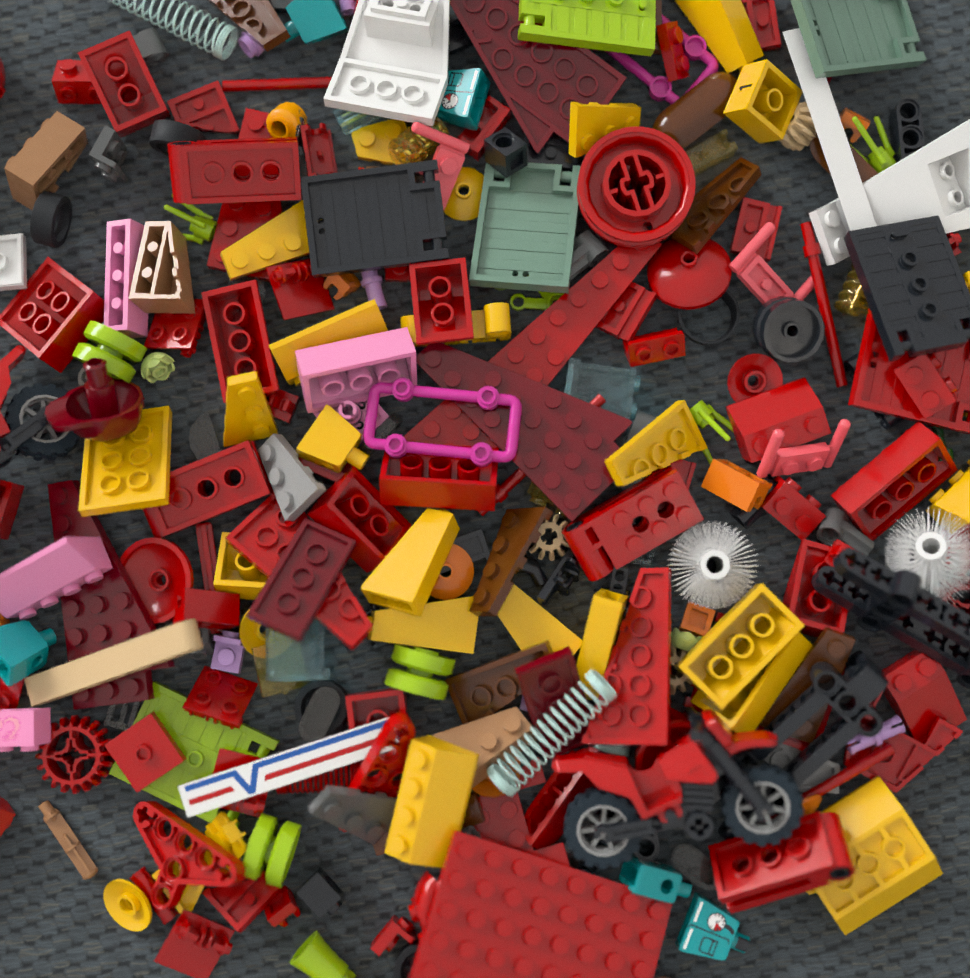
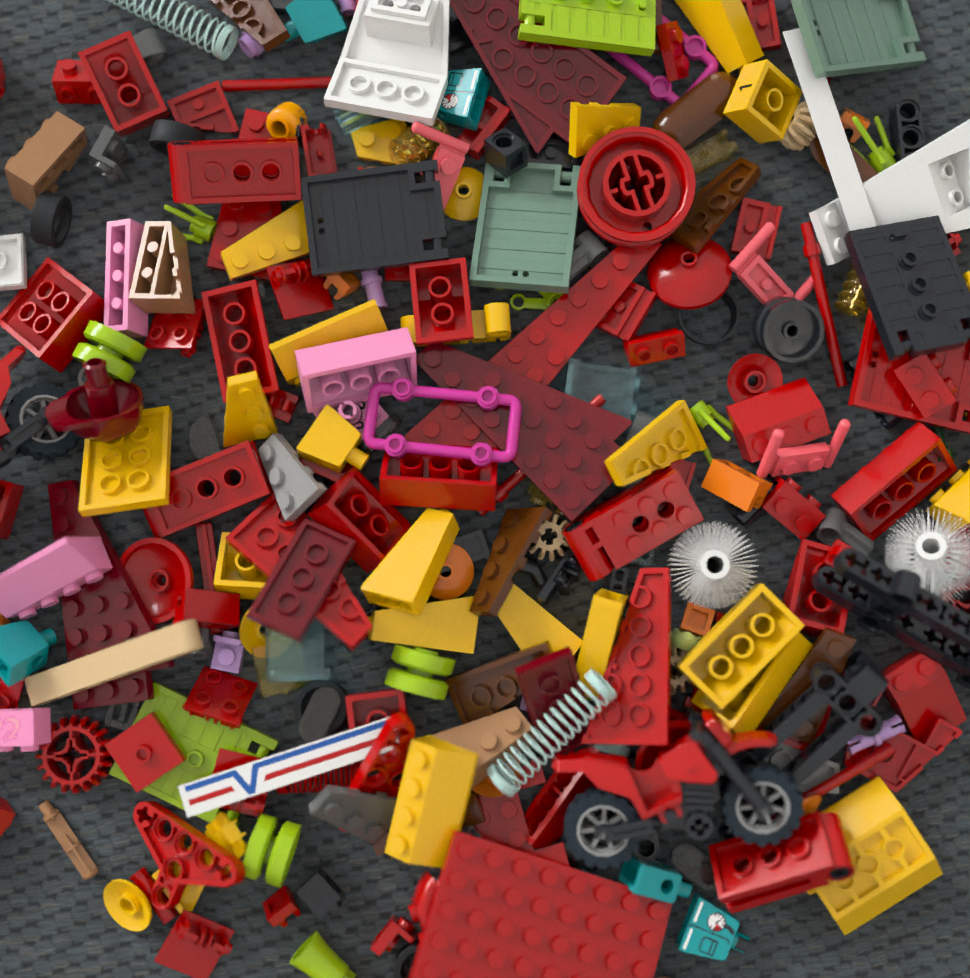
yellowish green plate [141,352,175,383] -> none
red wing [202,870,282,933] -> none

